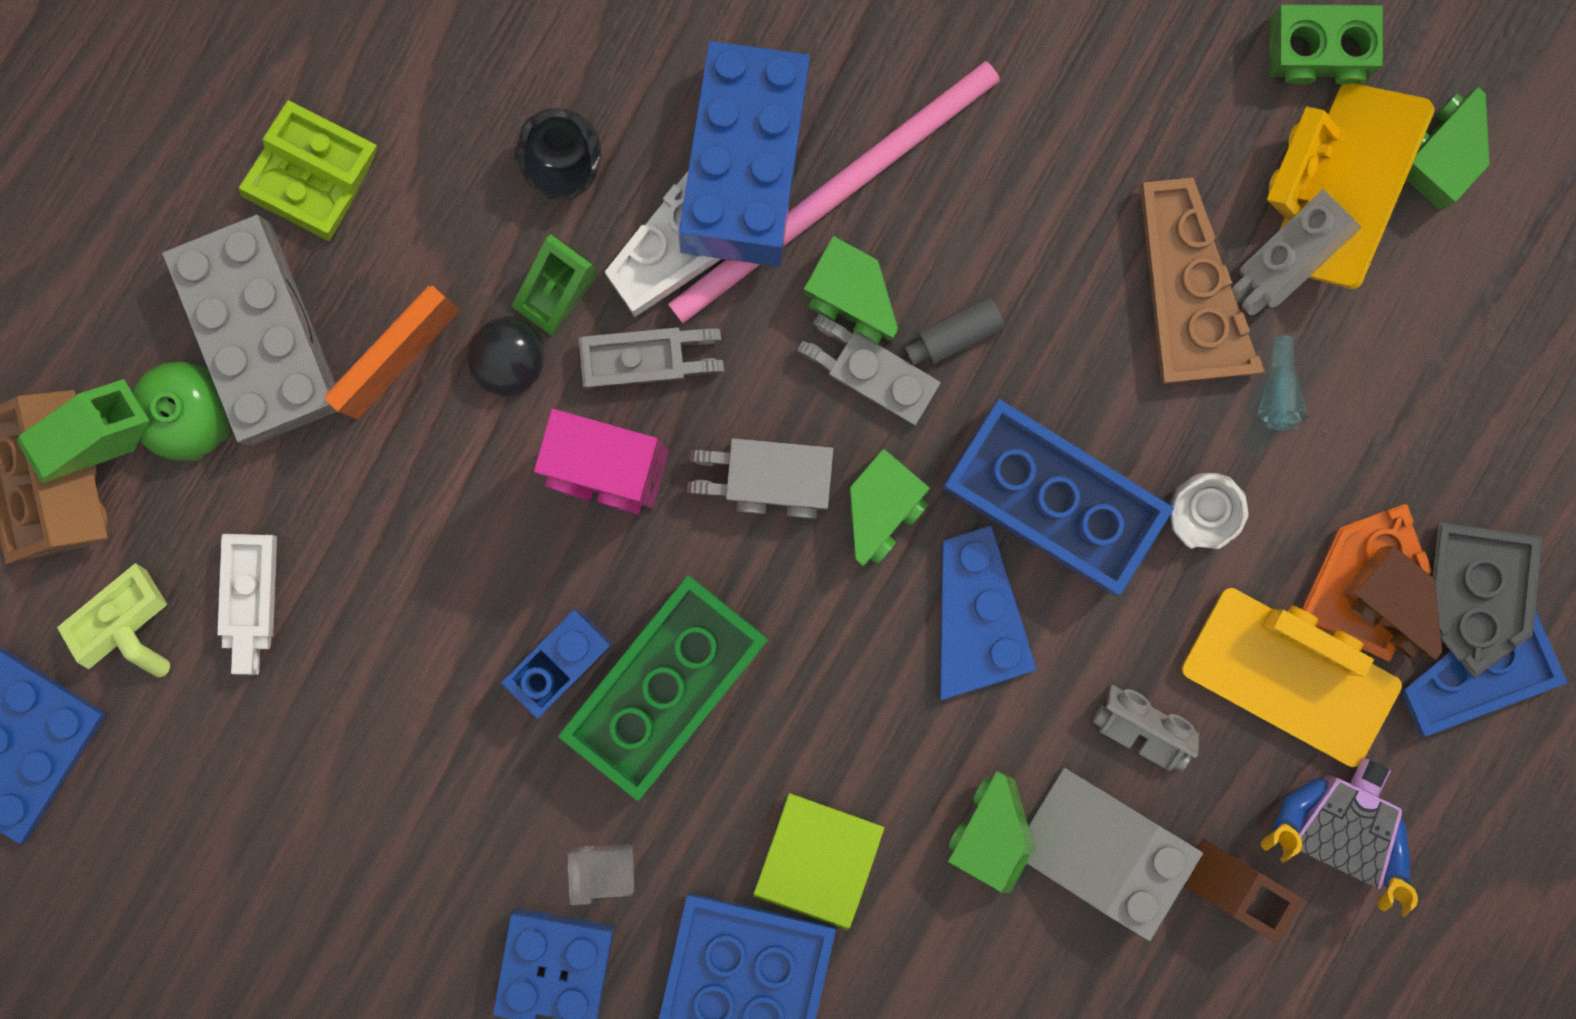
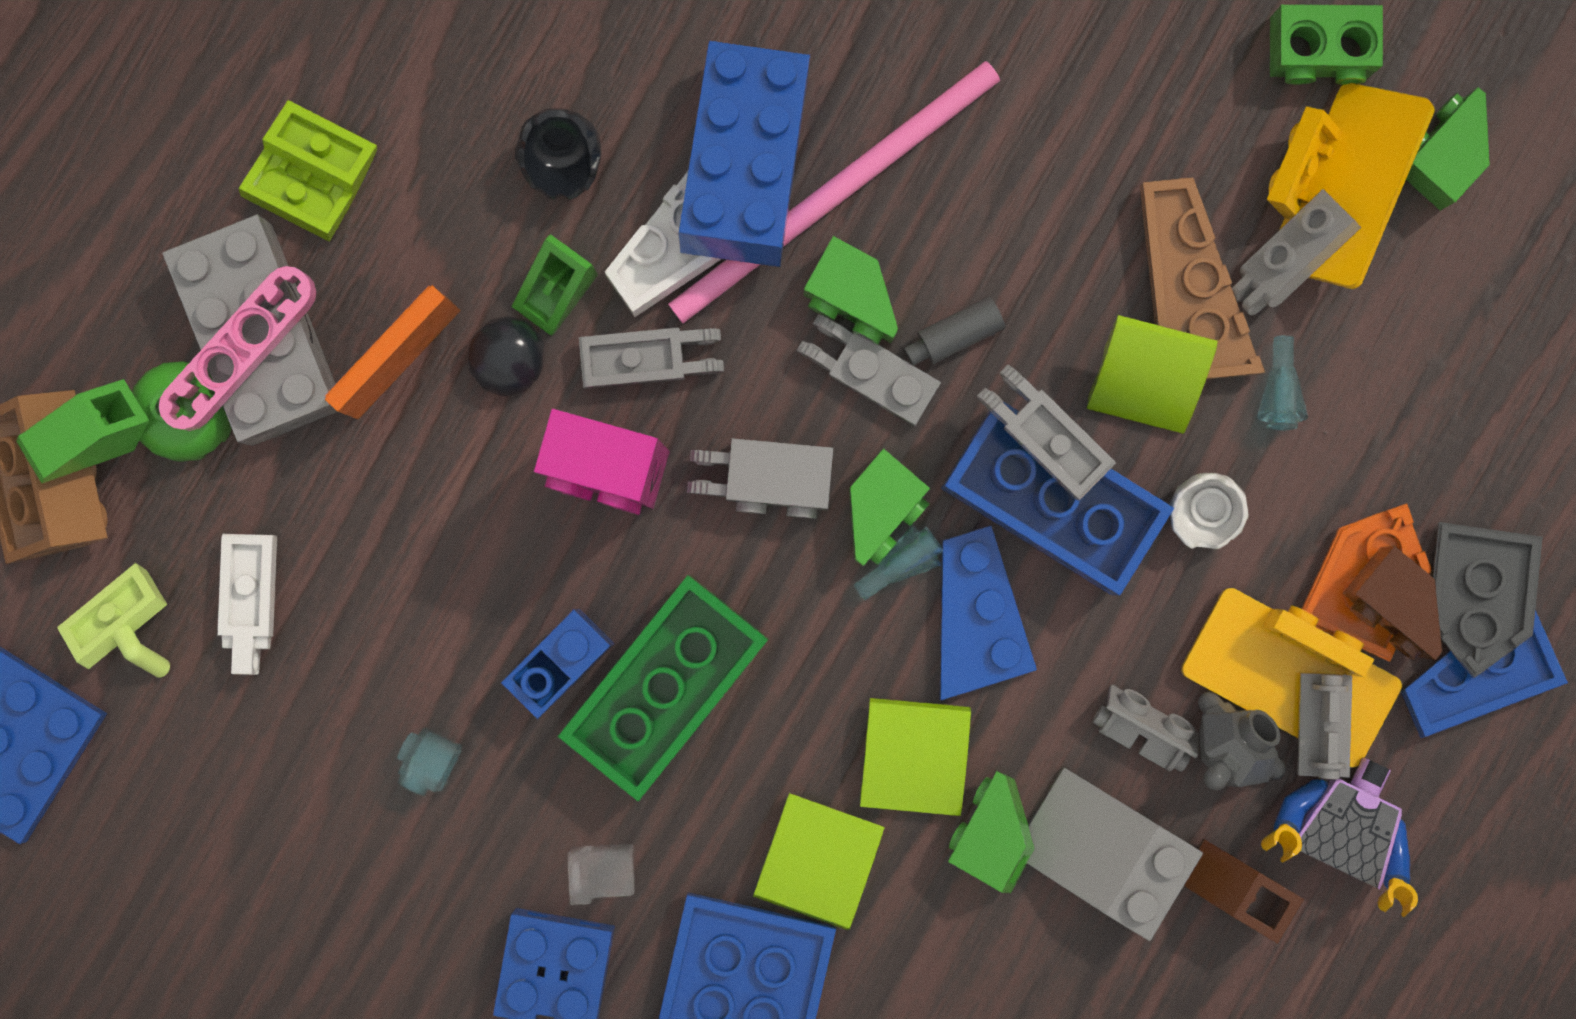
none -> bright pink beam [159,266,316,431]
none -> clear light blue plate [397,727,462,796]
none -> clear light blue cone [854,525,943,600]
none -> lime slope [860,698,971,816]
none -> light grey hinge [977,364,1116,501]
none -> lime slope [1087,315,1218,434]
none -> dark grey rock [1198,691,1286,790]
none -> light grey hinge [1297,673,1352,779]

